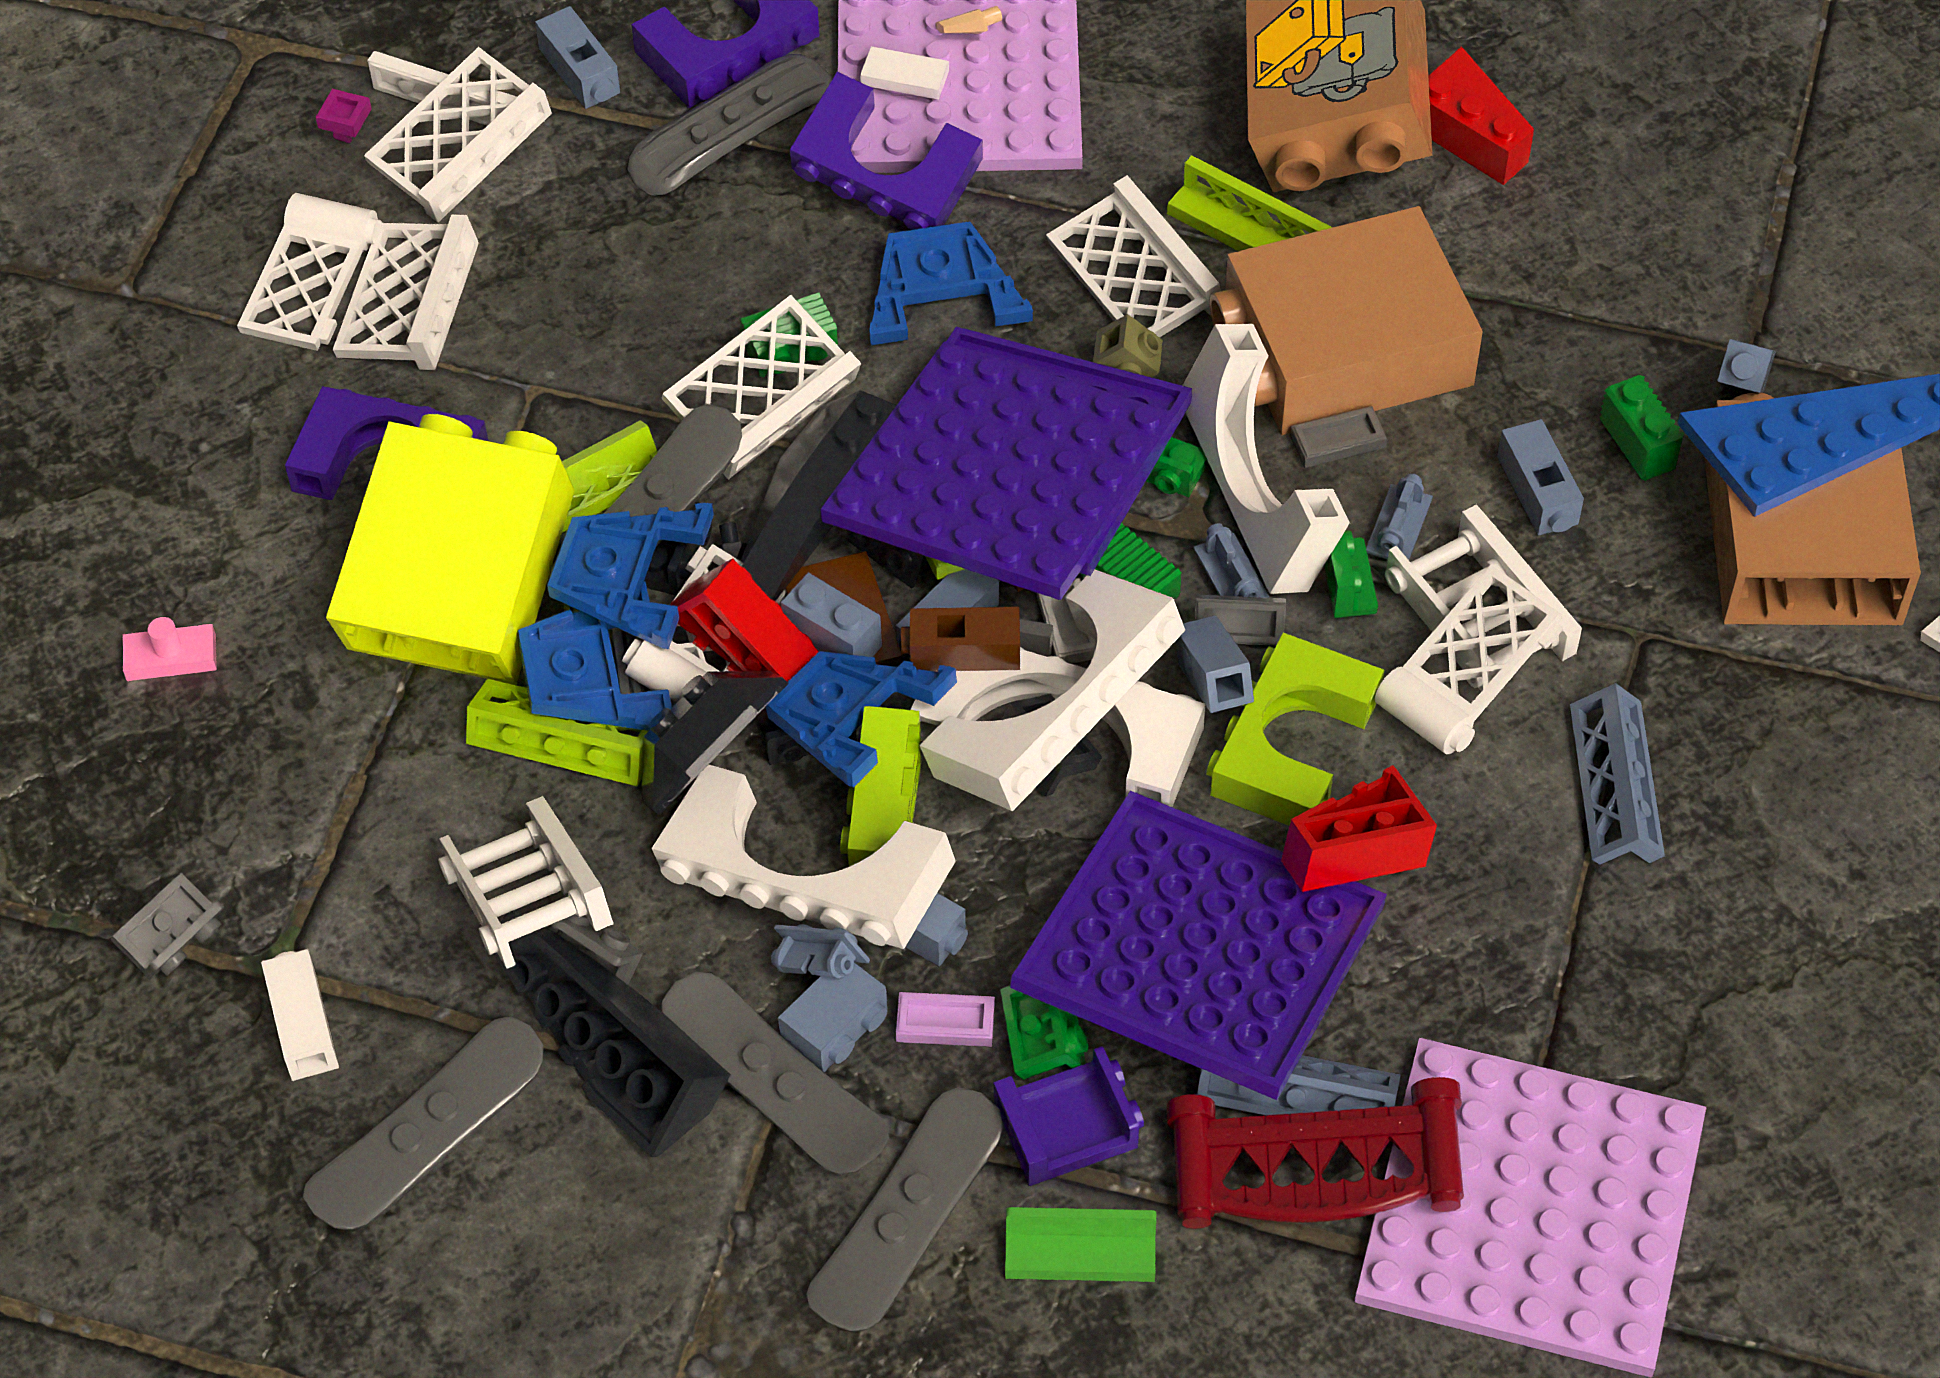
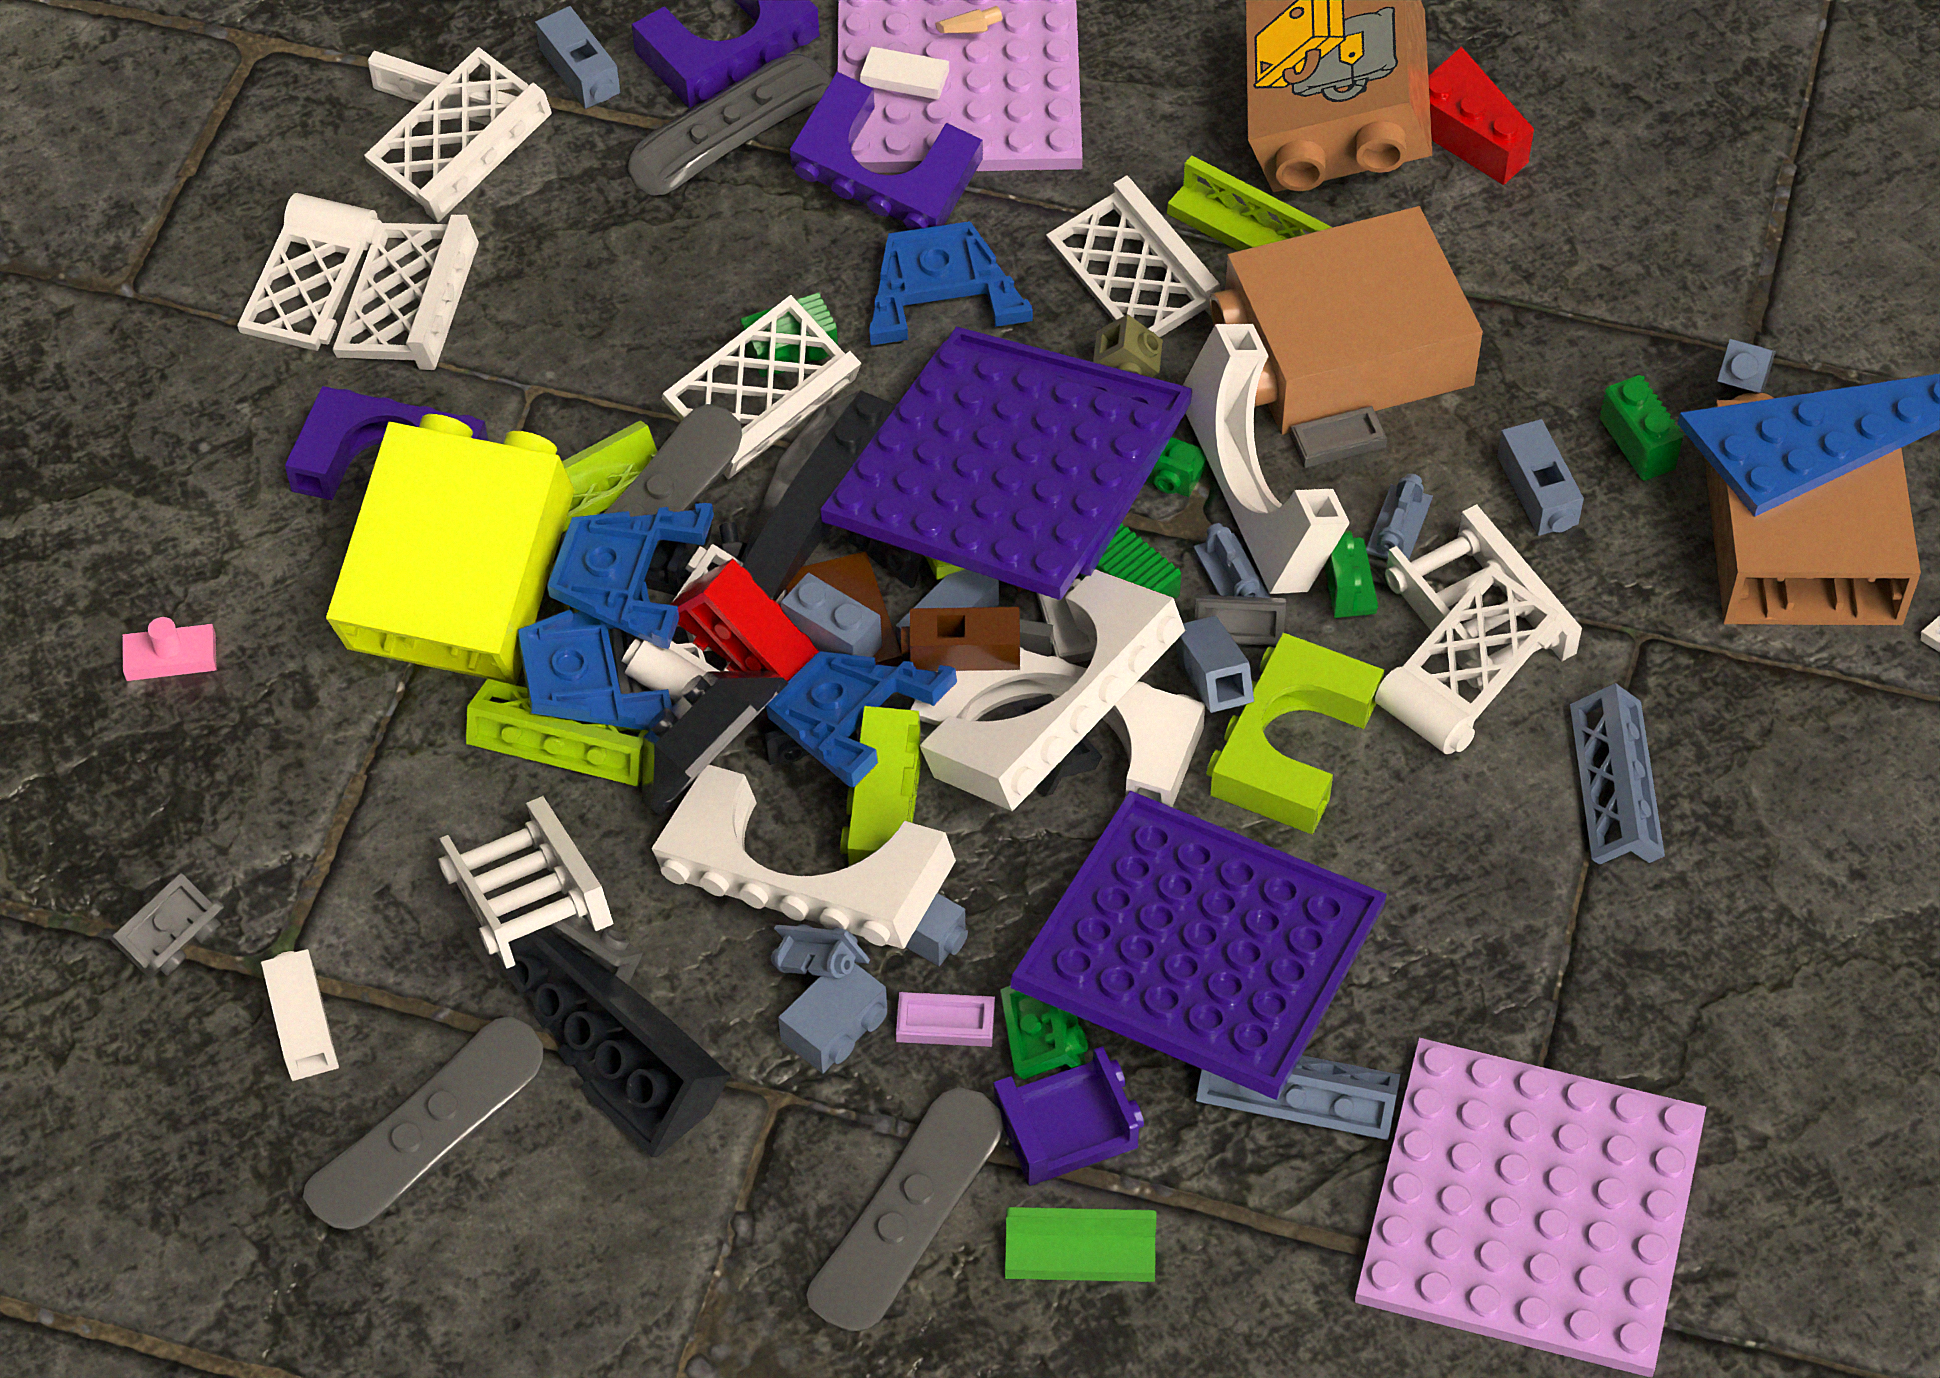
magenta tile [316,89,372,143] -> none
dark grey piece [662,972,889,1175] -> none
dark red piece [1166,1077,1464,1229] -> none
red wedge [1281,765,1437,892] -> none

